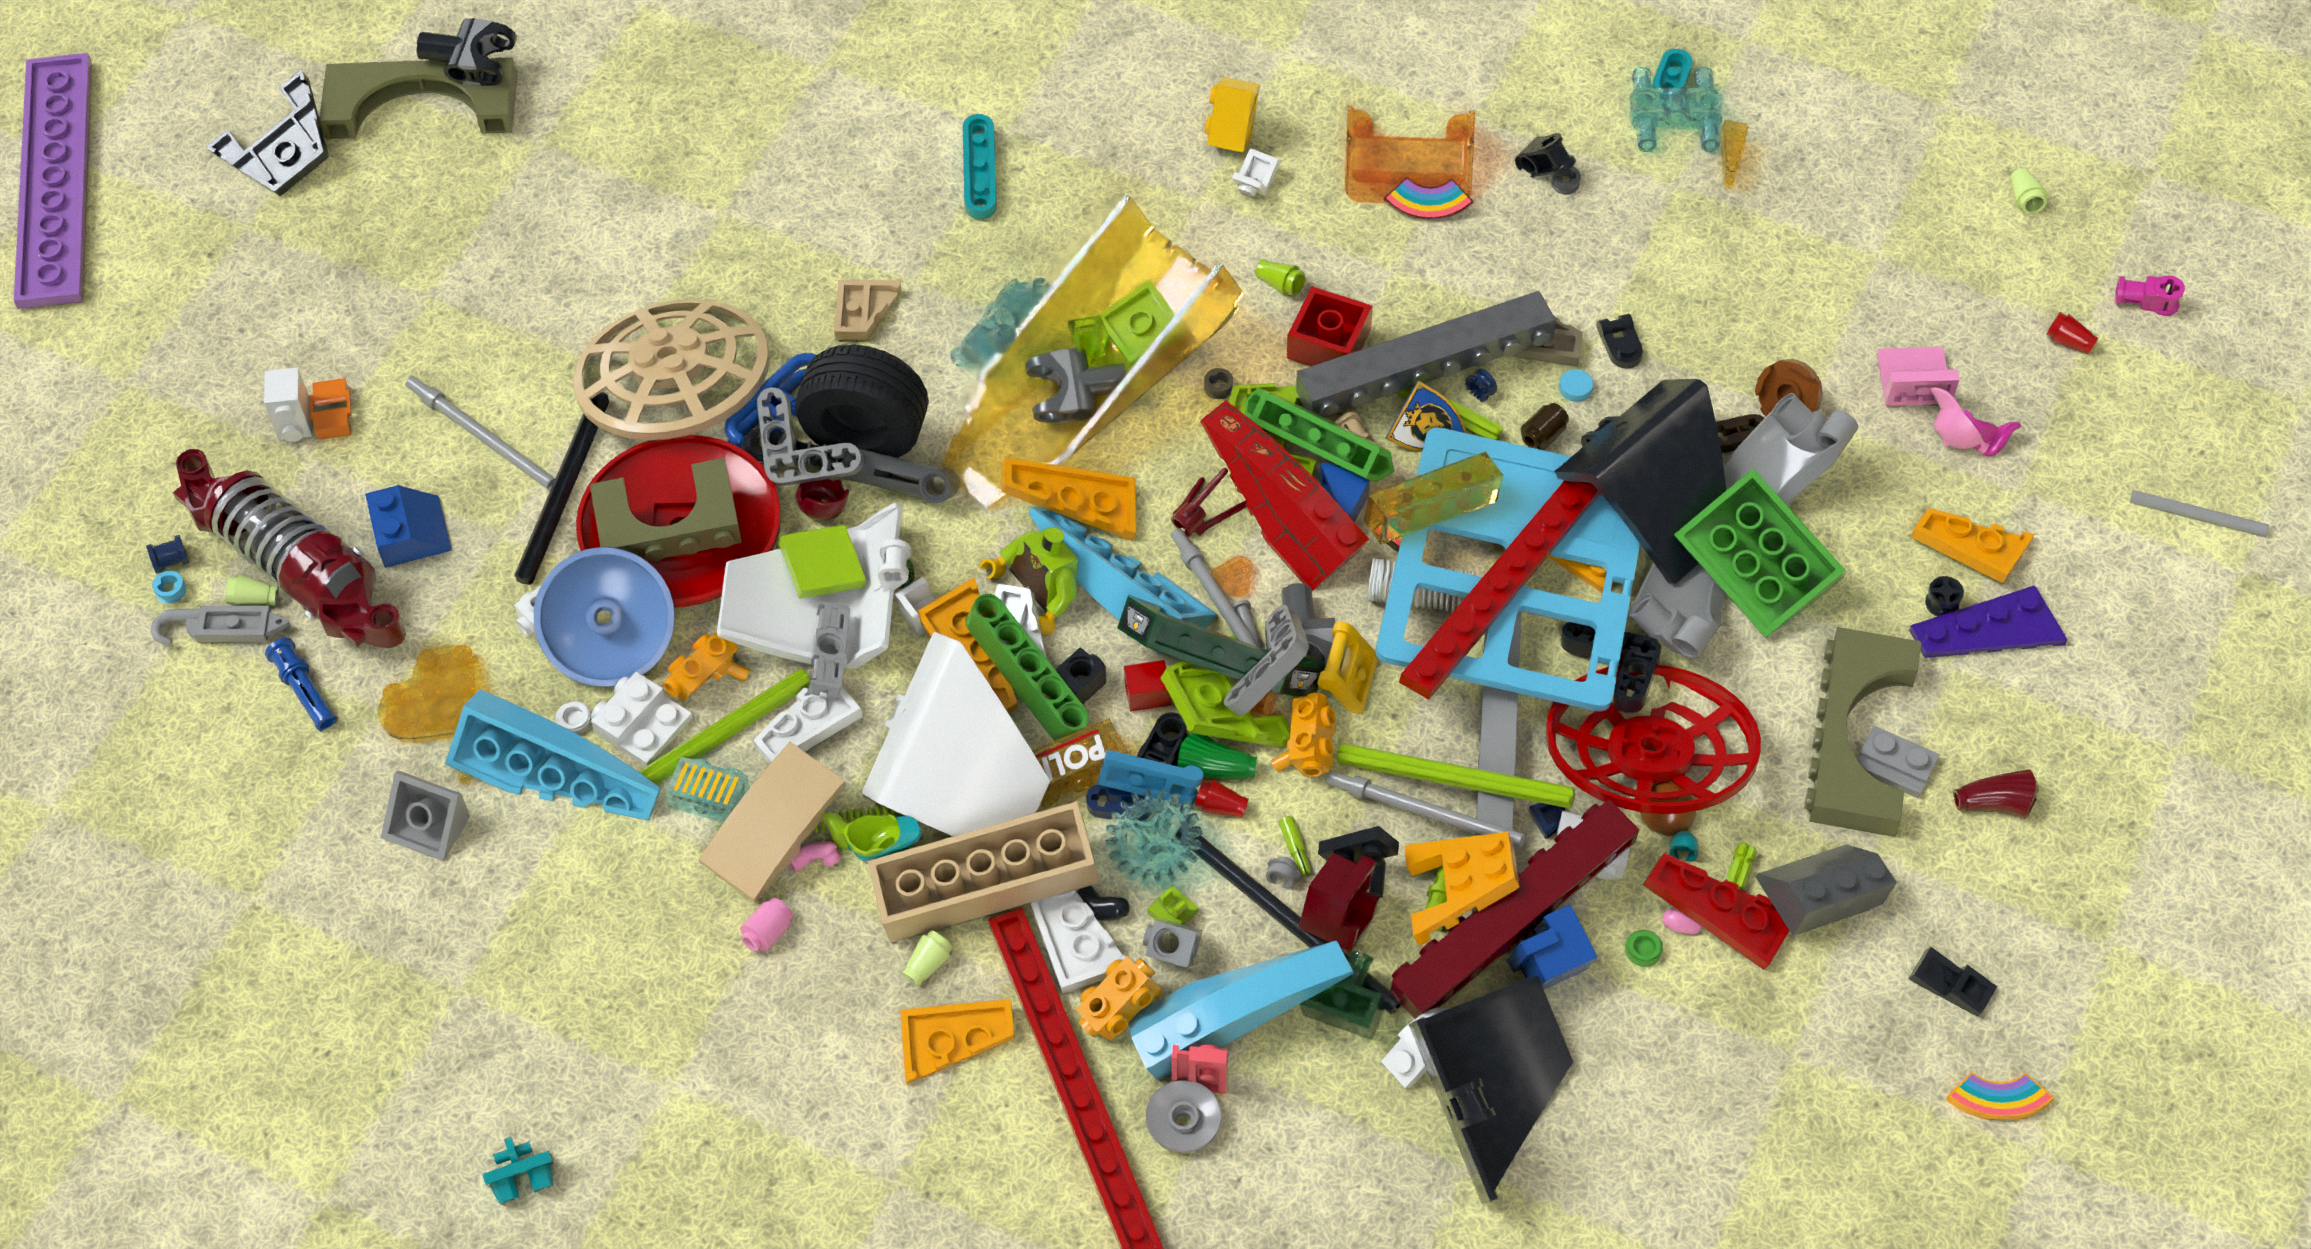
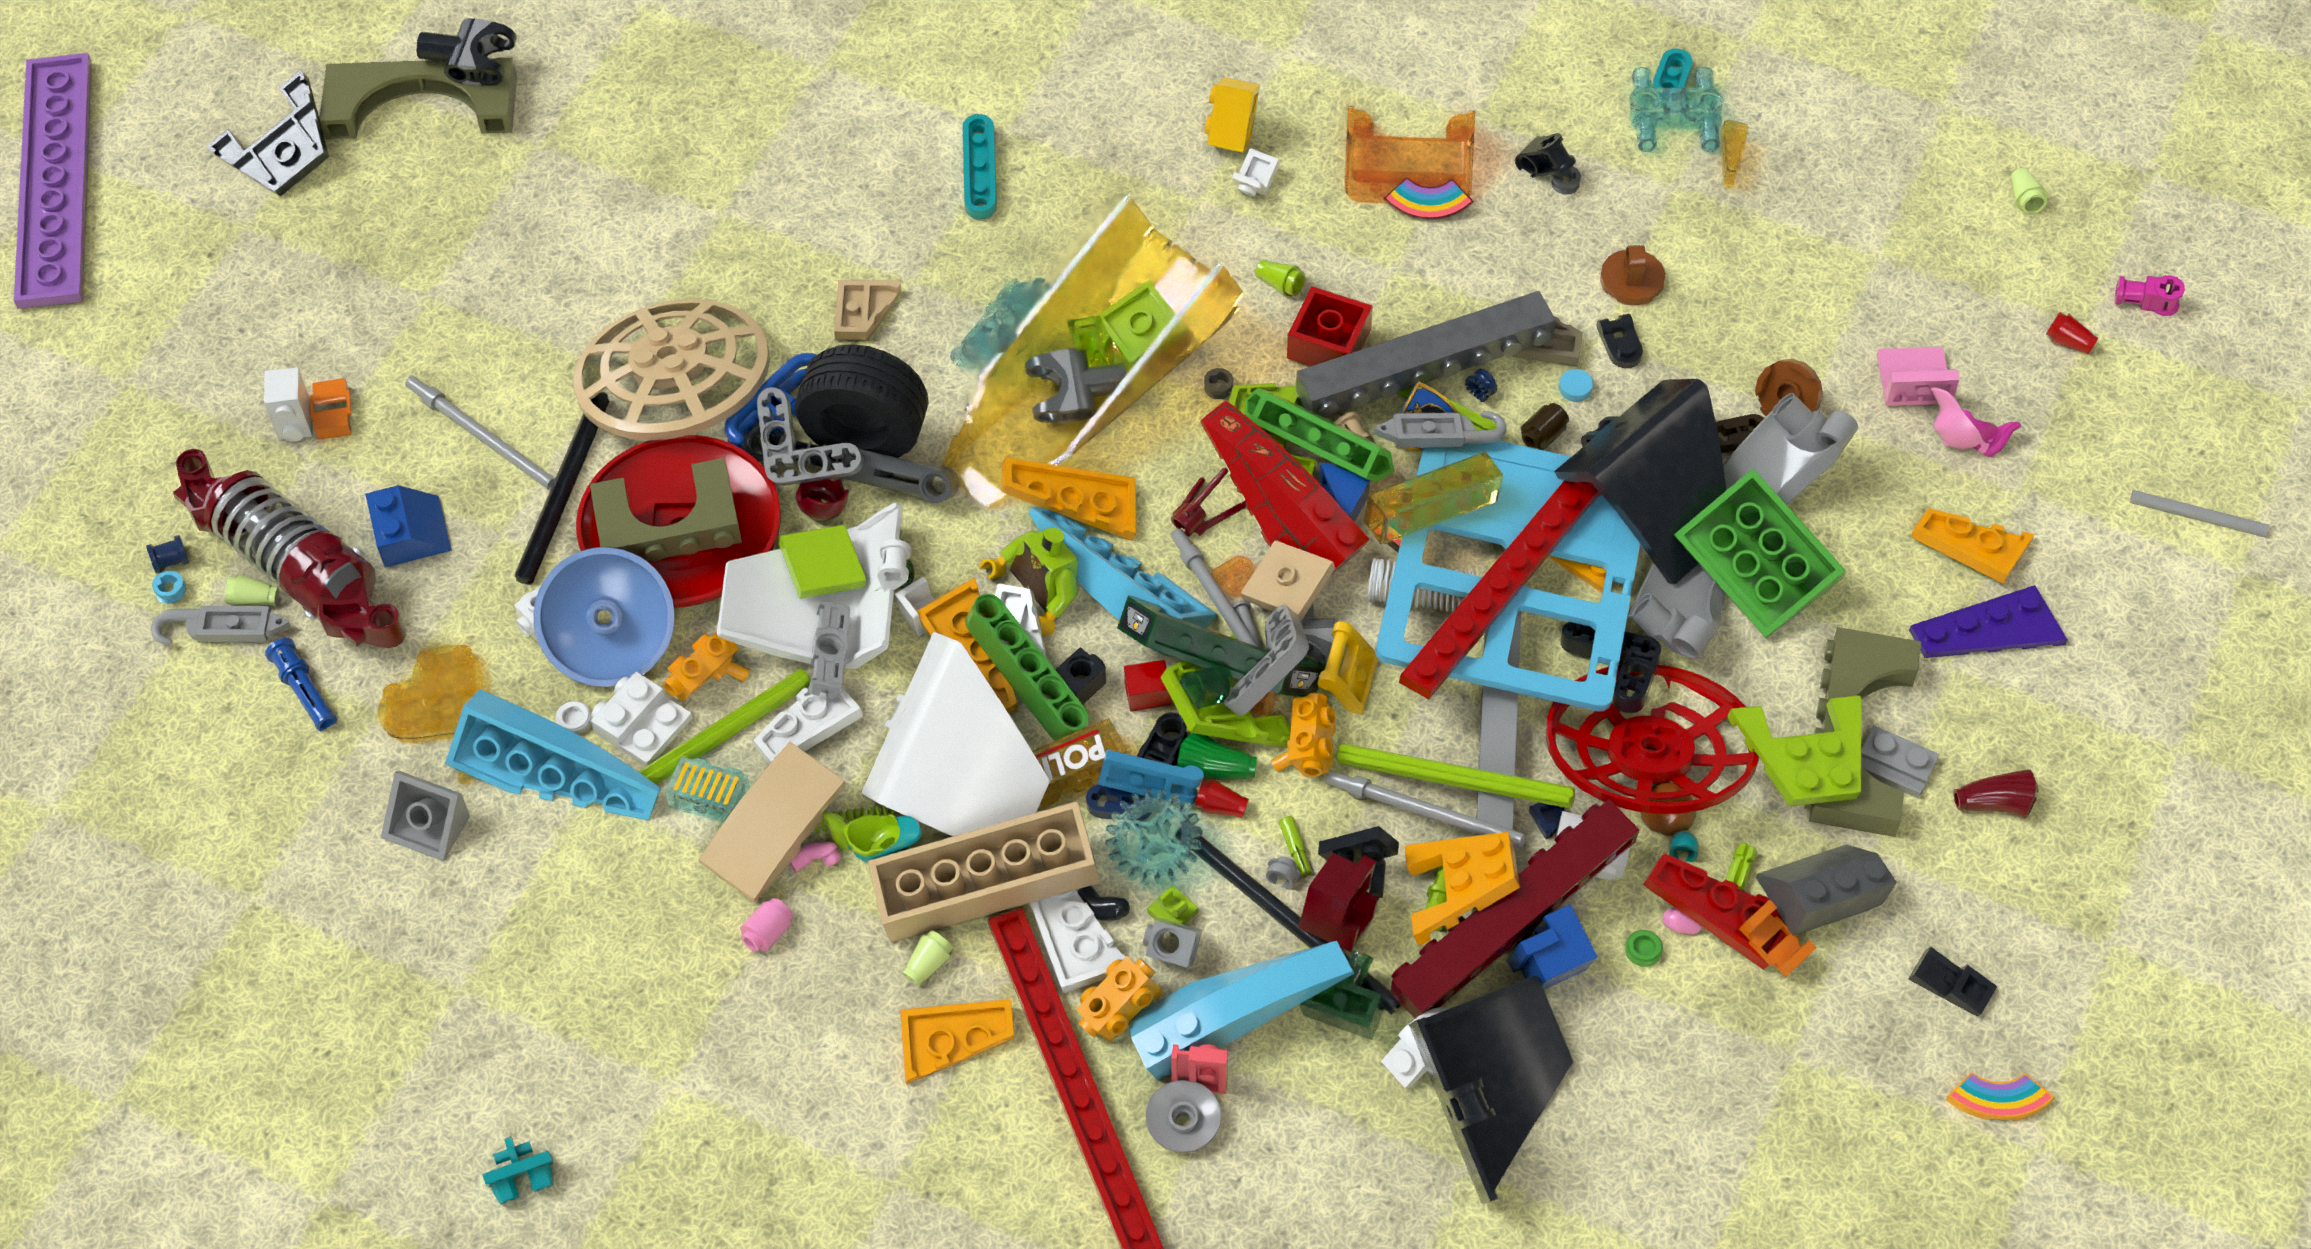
black wheel [1925,576,1964,617] -> none
none -> clear green brick [1179,666,1230,709]
none -> tan plate [1240,540,1335,621]
none -> light grey plate [1373,411,1507,448]
none -> dark orange tile [1600,245,1666,306]
none -> lime wing [1727,695,1862,807]
none -> orange piece [1739,900,1816,977]

